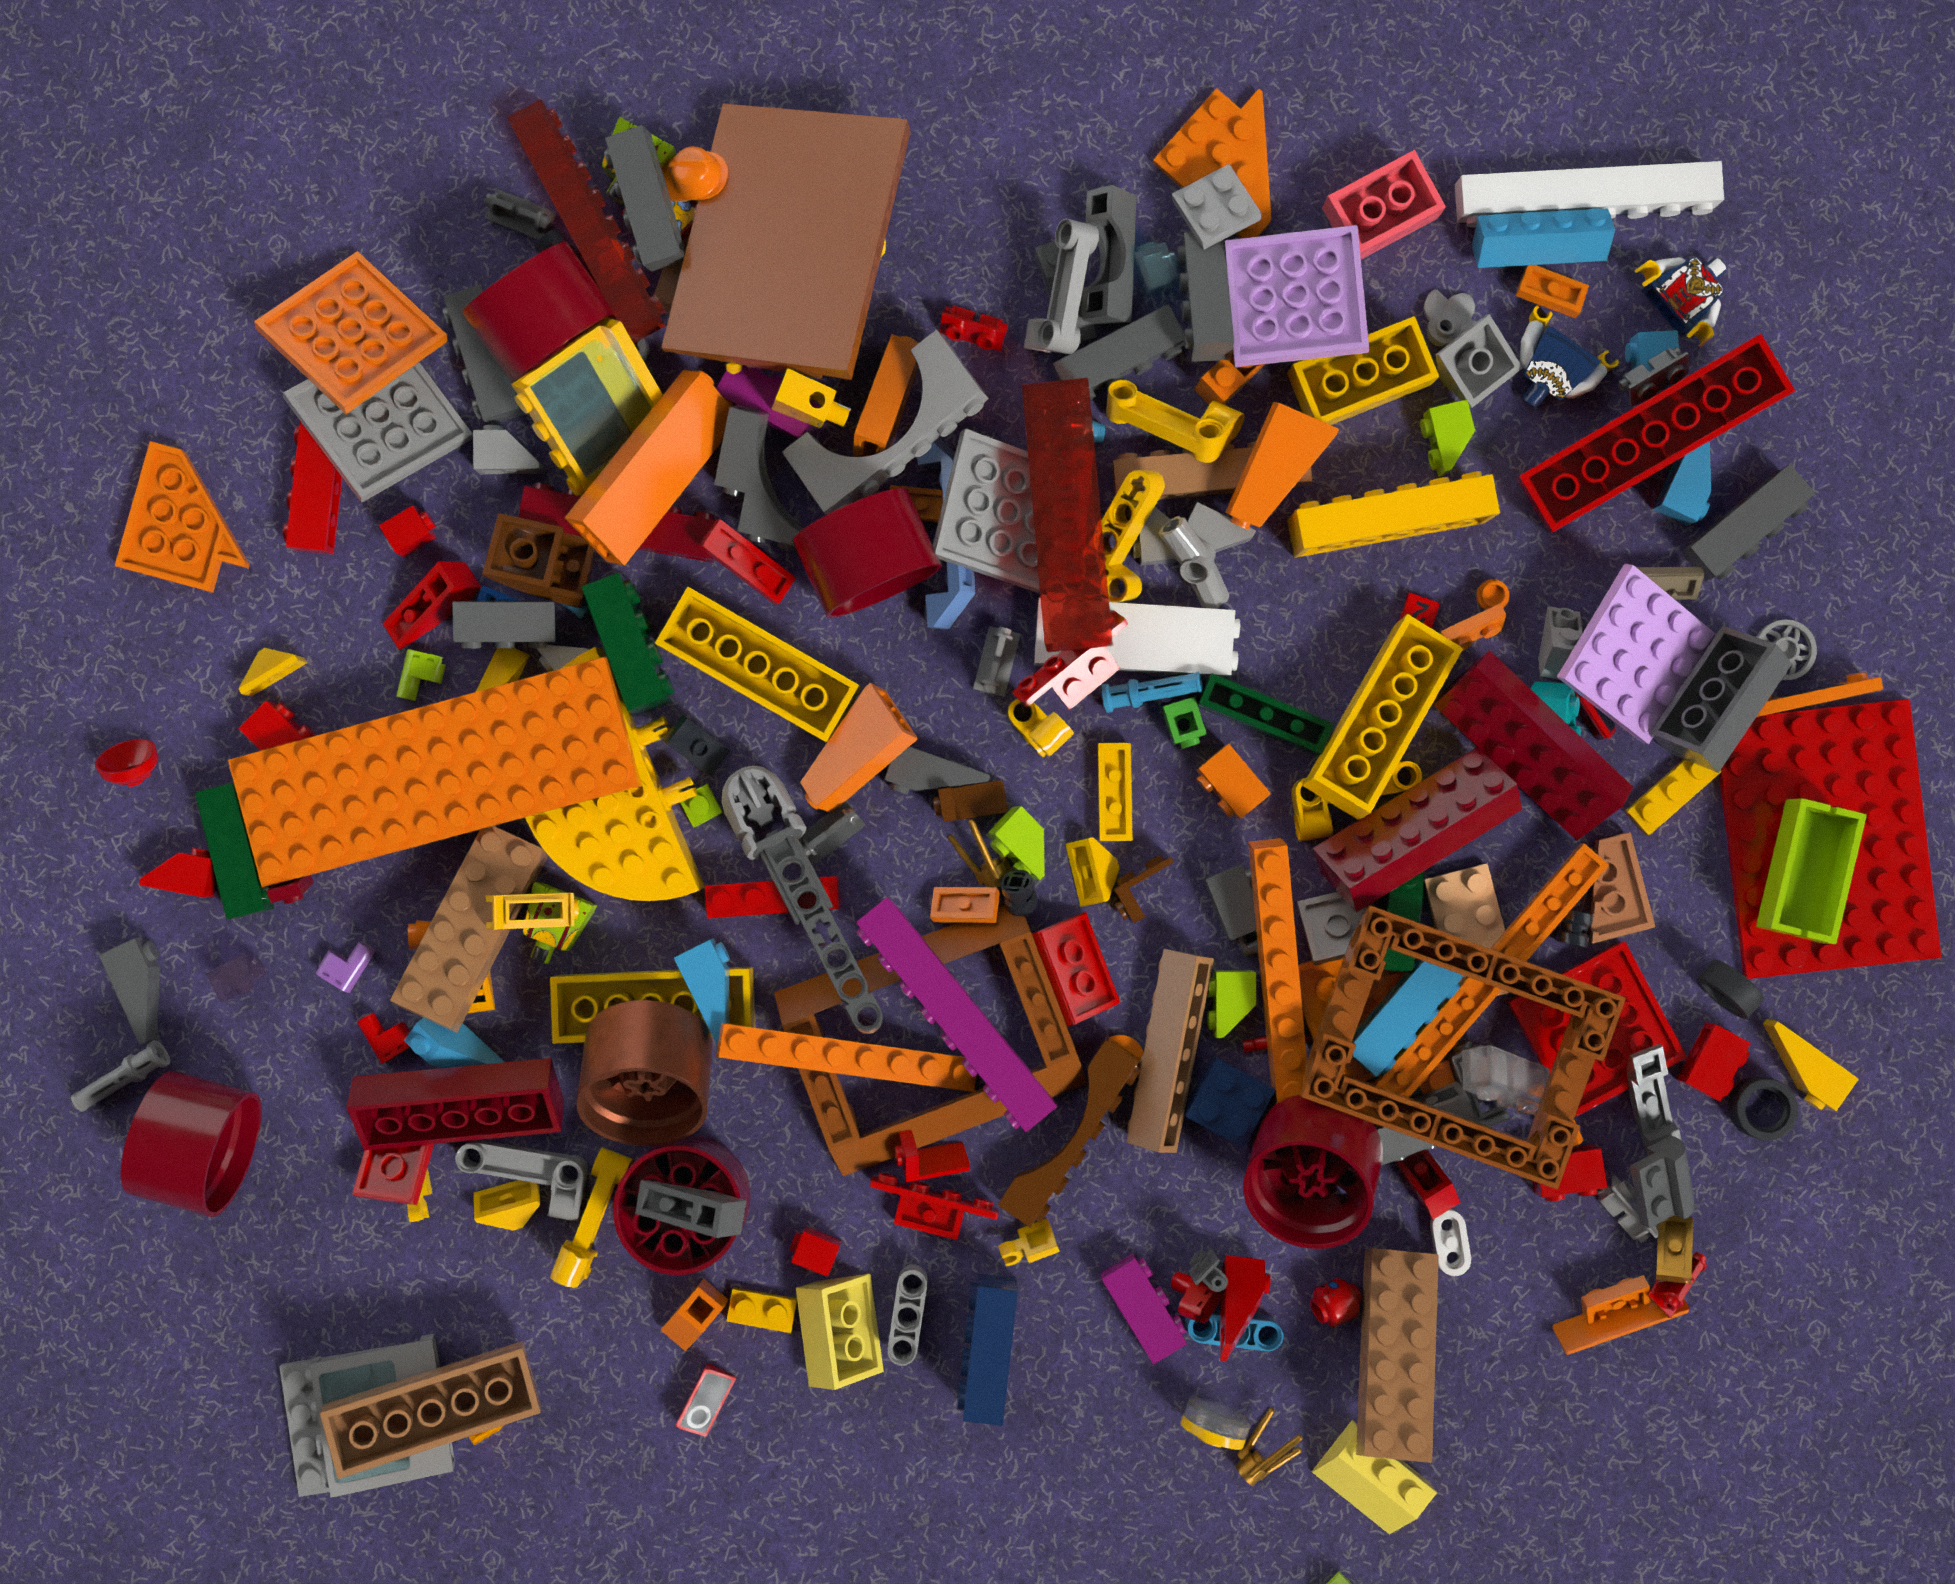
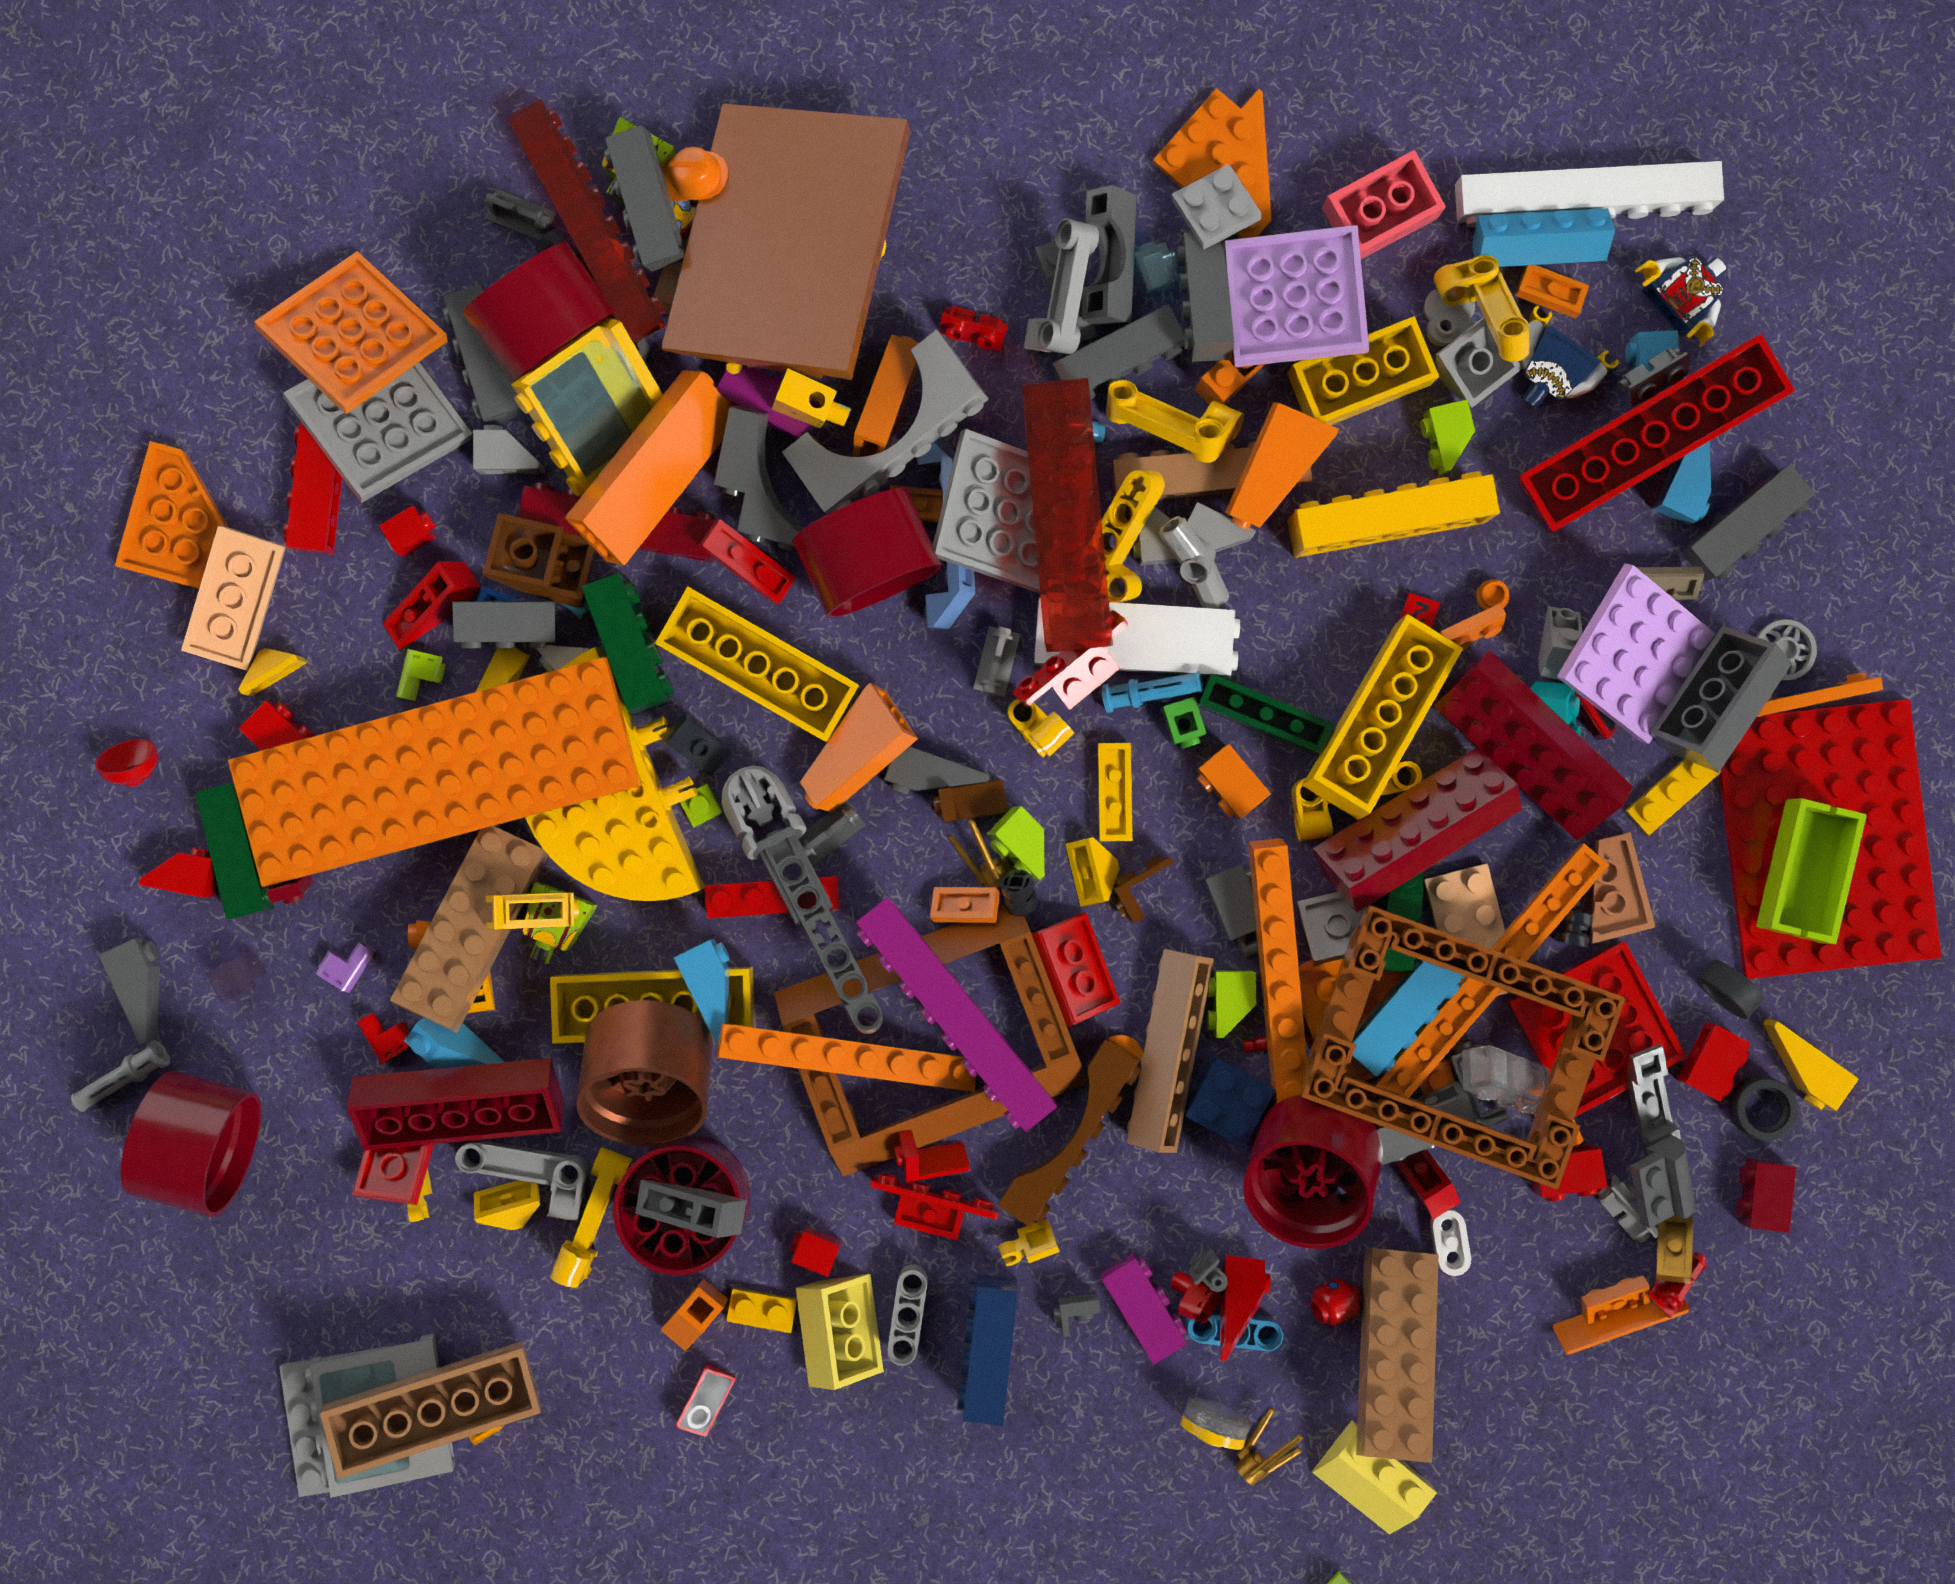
none -> light nougat plate [181,525,286,671]
none -> dark grey bracket [1053,1293,1101,1337]
none -> yellow piece [1433,255,1529,362]
none -> dark red brick [1736,1158,1797,1233]

